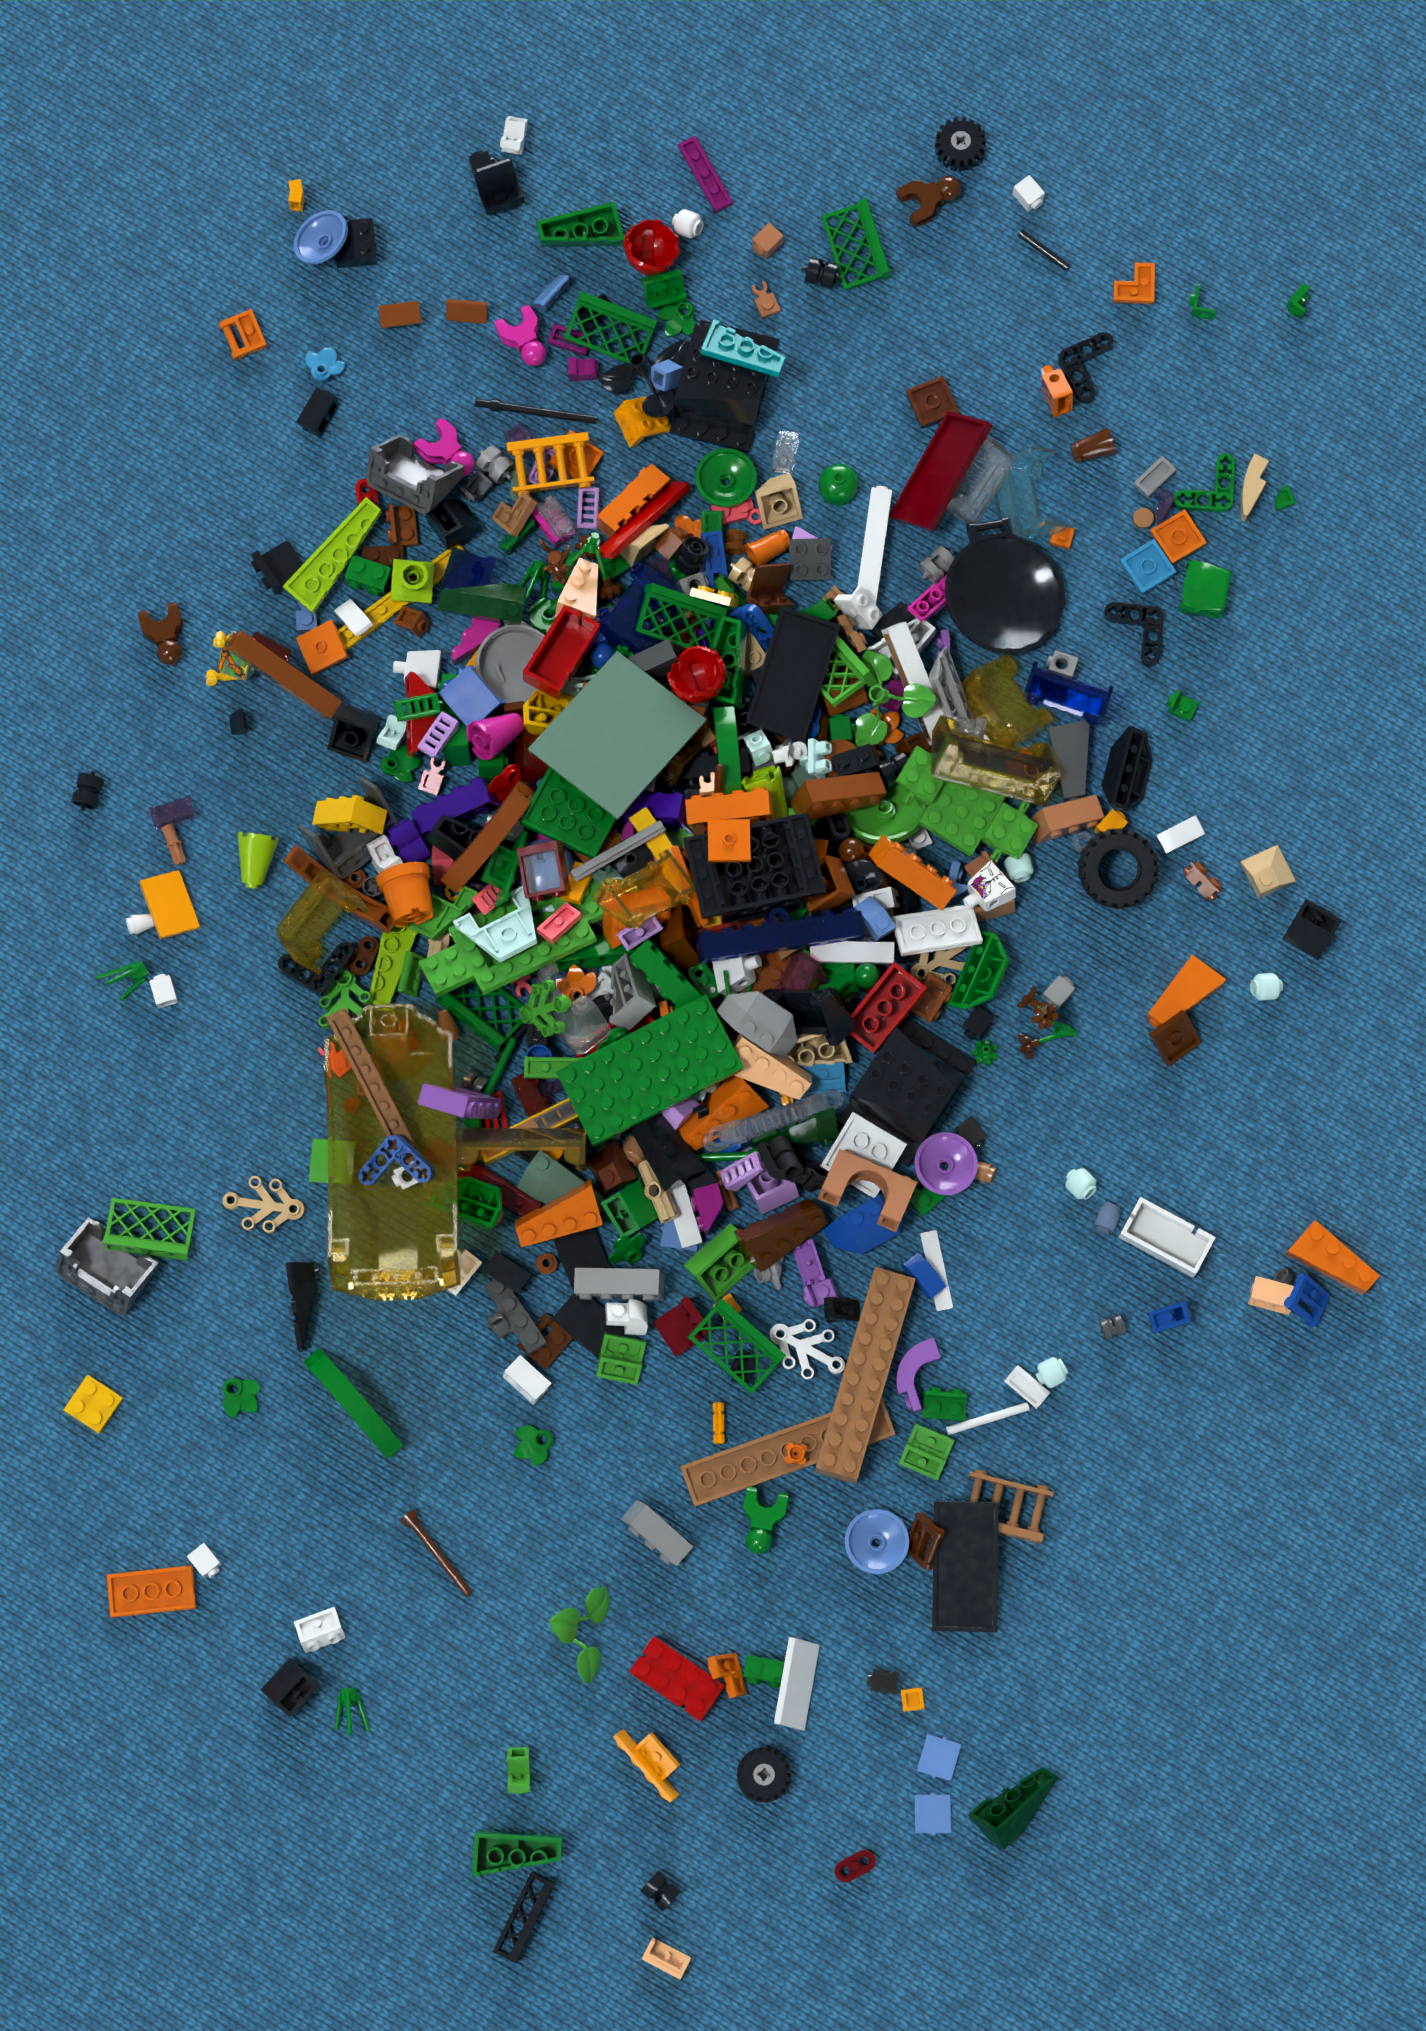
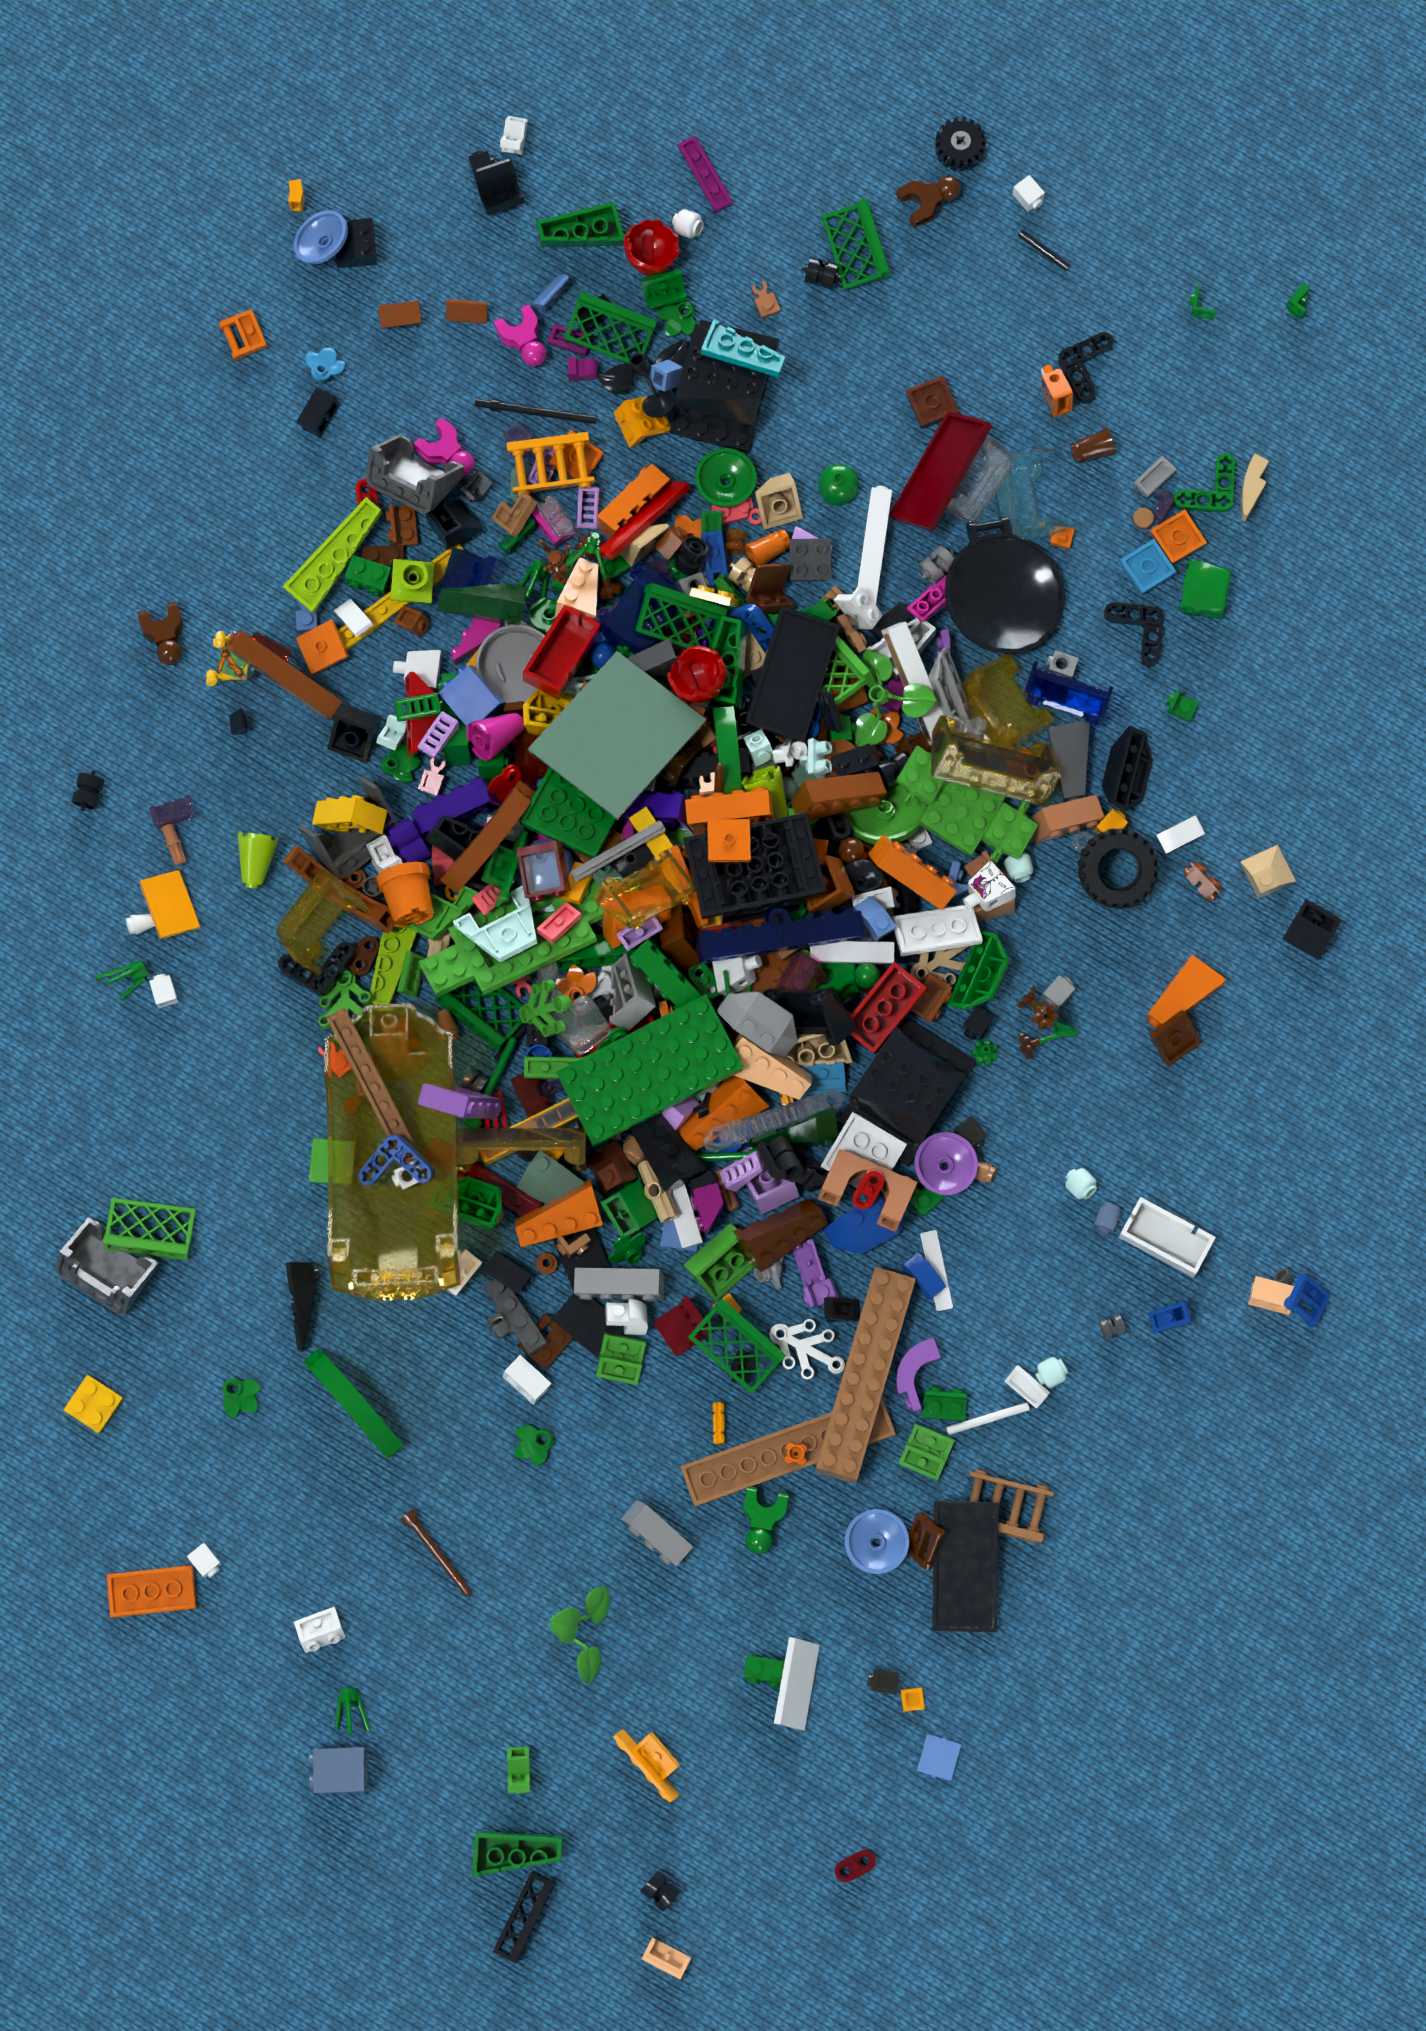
tan plant [222,1176,304,1234] -> none
black bracket [250,541,303,595] -> none
black slope [261,1658,321,1719] -> none
light grey wheel [476,445,515,484] -> none
red piece [629,1636,725,1723] -> none
orange plate [707,1653,747,1699] -> none
black wheel [737,1747,791,1803] -> none
nougat brick [752,223,784,260] -> none
clear slope [771,430,800,474] -> none
medium blue piece [914,1792,951,1835] -> none
dark green wedge [968,1767,1058,1850] -> none
orange plate [1113,262,1155,304] -> none
light aqua head [1250,973,1283,1001] -> none
green tile [1275,485,1296,512] -> none
orange wedge [1285,1220,1380,1295] -> none
none -> sand blue slope [309,1747,367,1794]
none -> medium nougat bracket [556,1233,591,1258]
none -> black tile [815,689,844,733]
none -> red plate [853,1169,885,1209]

